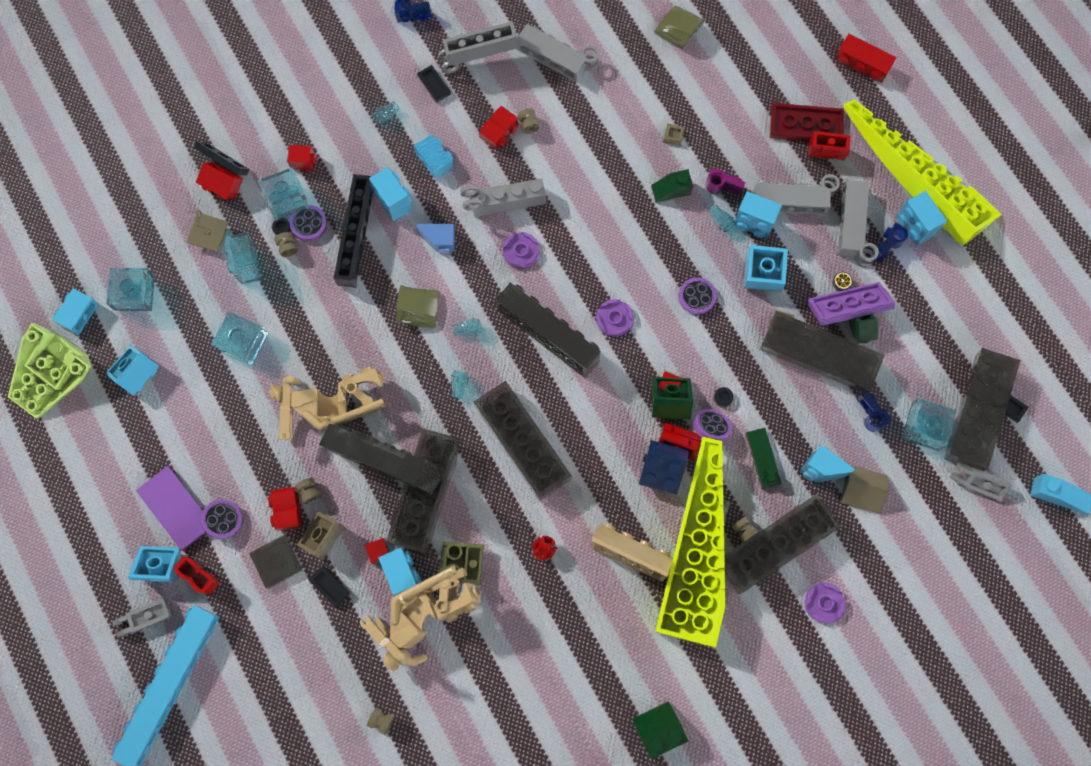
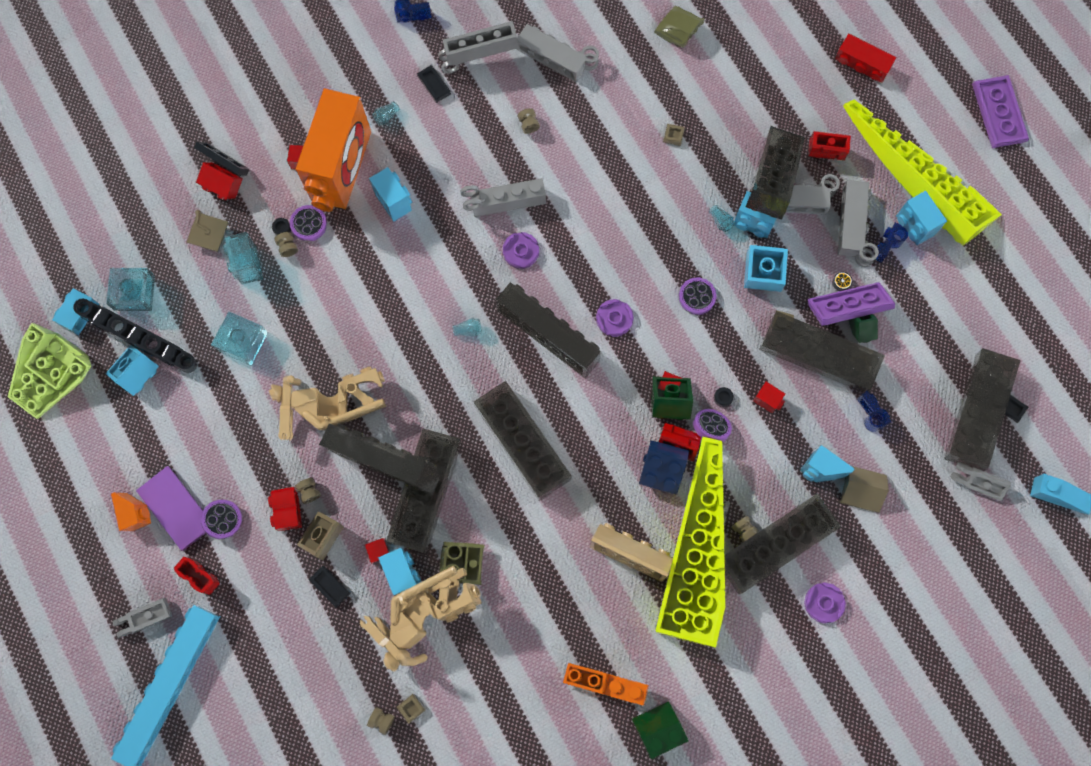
medium azure slope [128,546,180,582] -> none
clear smoke tile [249,535,303,589] -> none
clear light blue brick [258,167,309,220] -> none
black brick [333,174,374,288] -> none
olive slope [396,285,440,328] -> none
medium azure brick [413,134,454,179] -> none
medium blue slope [416,224,455,254] -> none
clear light blue cone [451,370,470,399] -> none
red brick [479,106,519,150] -> none
red gear [531,536,558,560] -> none
dark green slope [651,169,693,203] -> none
magenta plate [706,168,746,196] -> none
dark green hinge [745,428,782,489] -> none
dark red tile [769,103,844,141] -> none
clear light blue brick [901,398,956,451] -> none
none -> black beam [73,298,197,373]
none -> orange slope [111,492,151,531]
none -> orange brick [296,88,371,212]
none -> dark tan tile [397,694,425,723]
none -> orange slope [563,663,649,706]
none -> clear smoke brick [745,126,805,220]
none -> red brick [753,381,785,413]
none -> medium lavender tile [972,75,1029,148]

